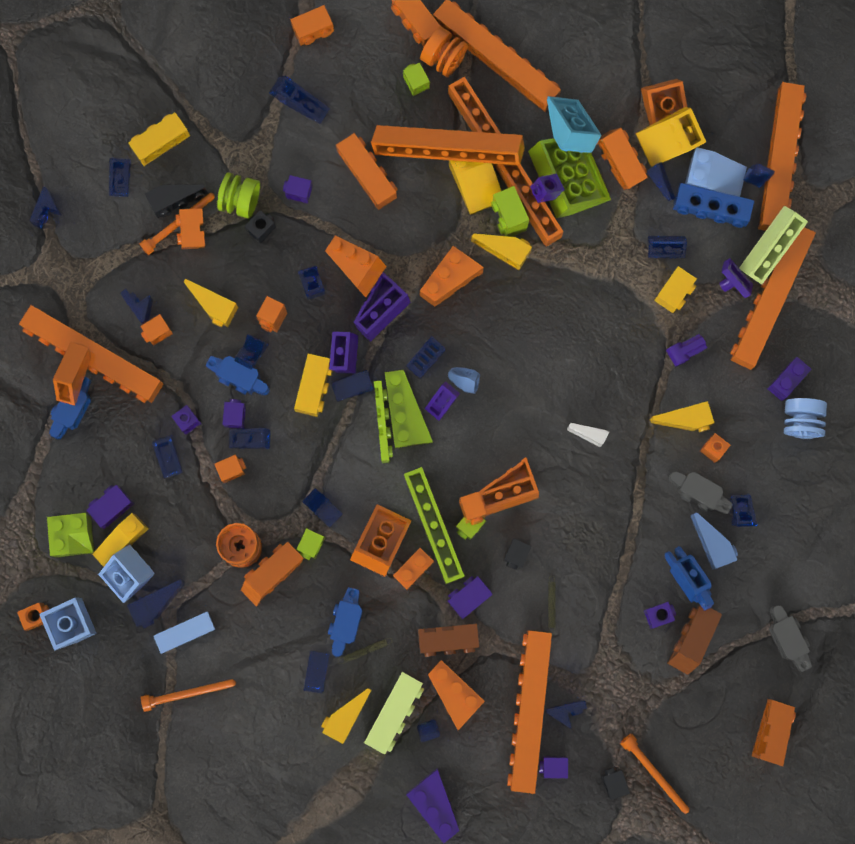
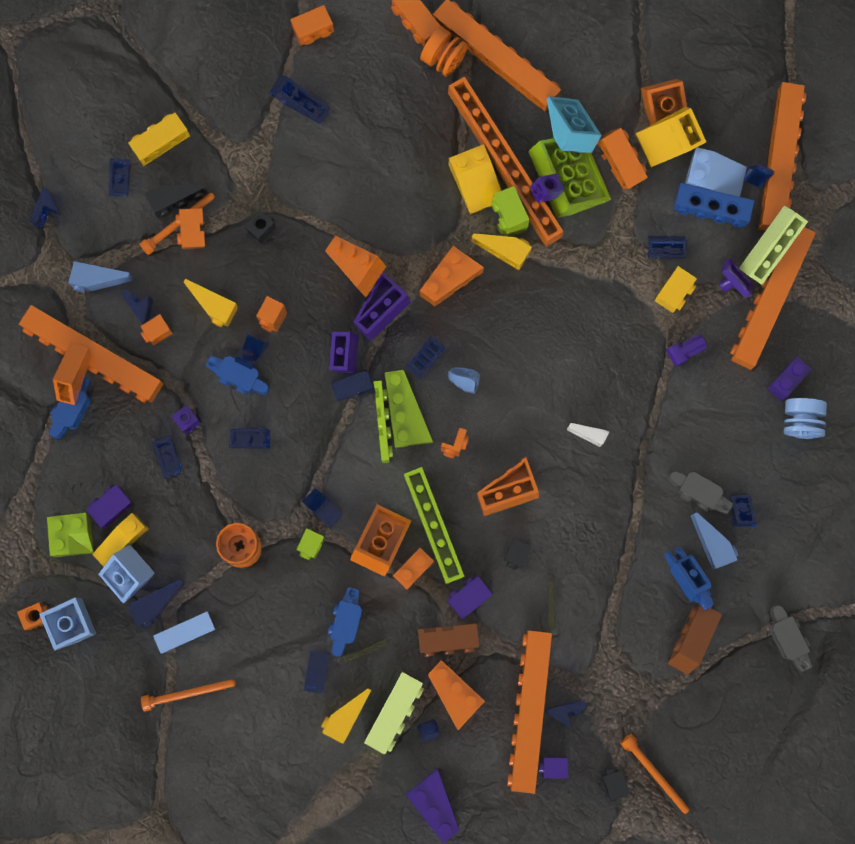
orange brick [214,455,246,483] -> none
lime wheel [217,172,260,219] -> none
dark purple brick [222,399,246,429] -> none
orange wedge [241,542,304,607] -> none
dark purple brick [283,175,313,204] -> none
yellow brick [294,354,333,417] -> none
clear blue slope [298,266,325,300] -> none
orange brick [336,133,398,210] -> none
orange brick [371,125,525,165] -> none
lime brick [403,63,430,96] -> none
dark purple tile [425,381,460,421] -> none
lime brick [456,517,486,540] -> none
orange brick [459,492,486,525] -> none
dark purple brick [643,602,676,629] -> none
clear blue slope [647,162,675,201] -> none
yellow slope [650,401,714,433] -> none
orange brick [700,433,731,463] -> none
orange wedge [751,699,796,766] -> none
none -> medium blue slope [68,261,133,293]
none -> orange bracket [441,428,469,459]

